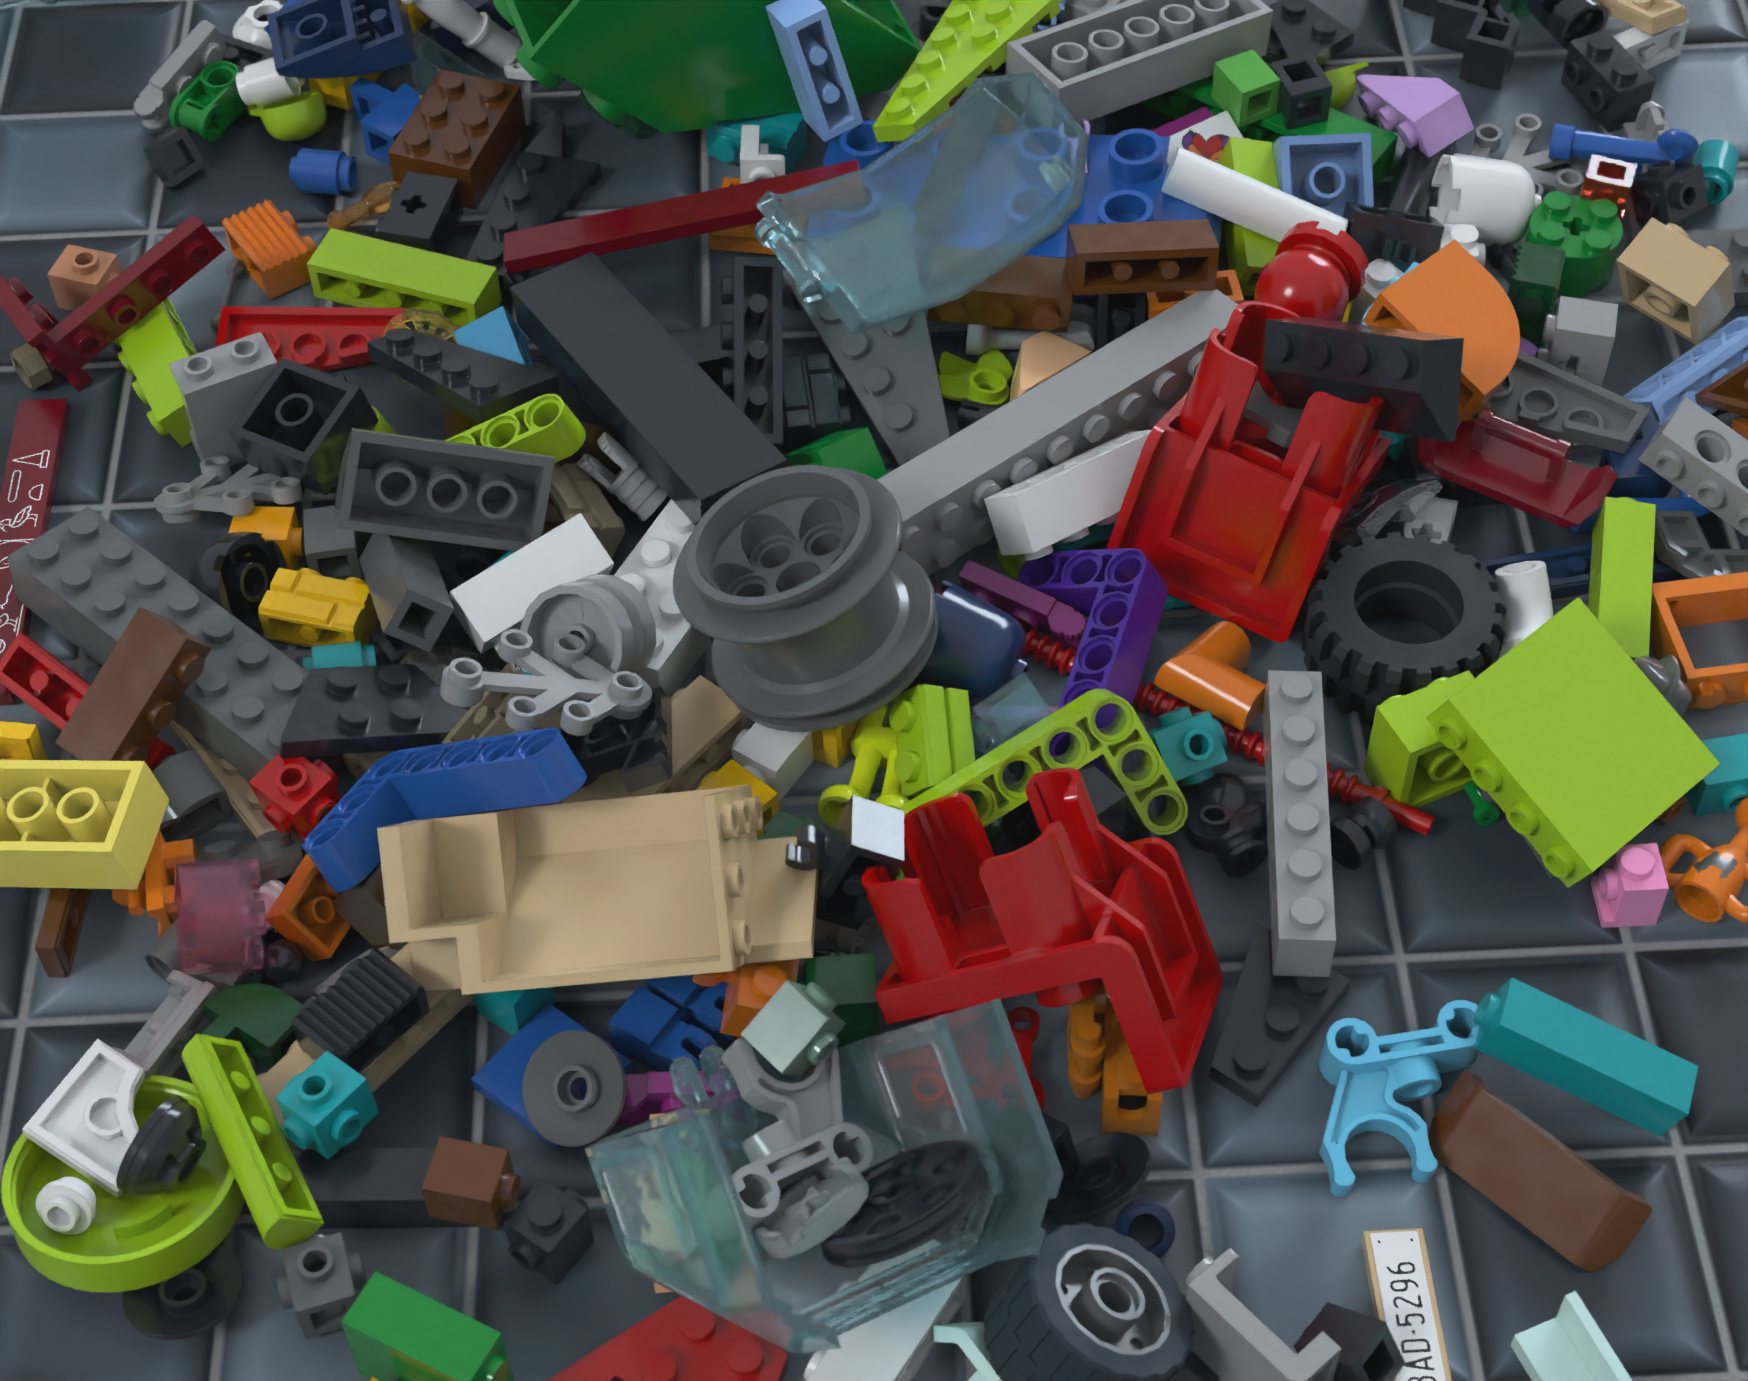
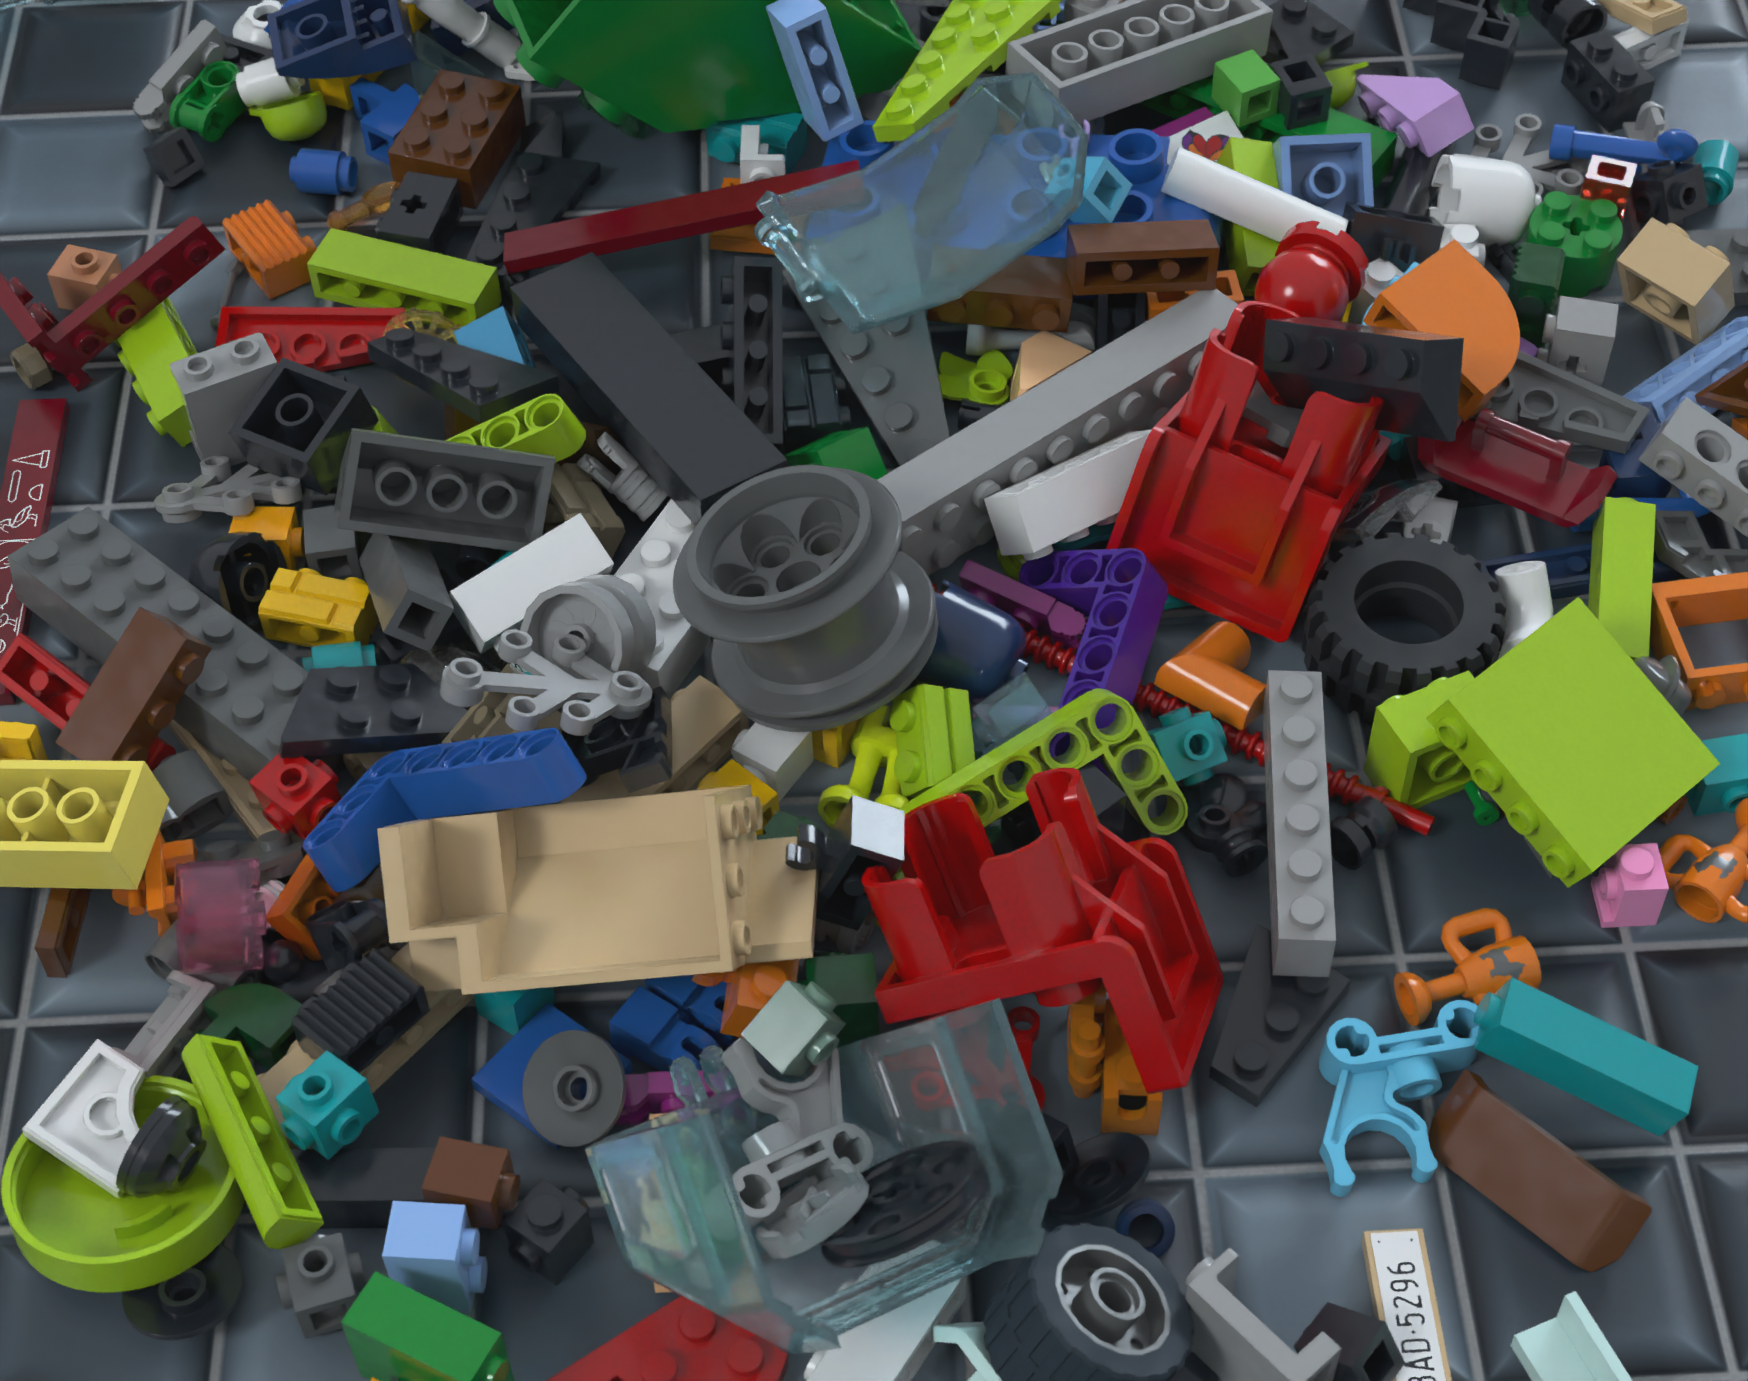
white plate [36,1177,96,1235] -> none
none -> black piece [304,898,394,972]
none -> light blue brick [382,1201,487,1315]
none -> medium azure brick [1046,156,1132,223]
none -> orange piece [1394,908,1542,1027]

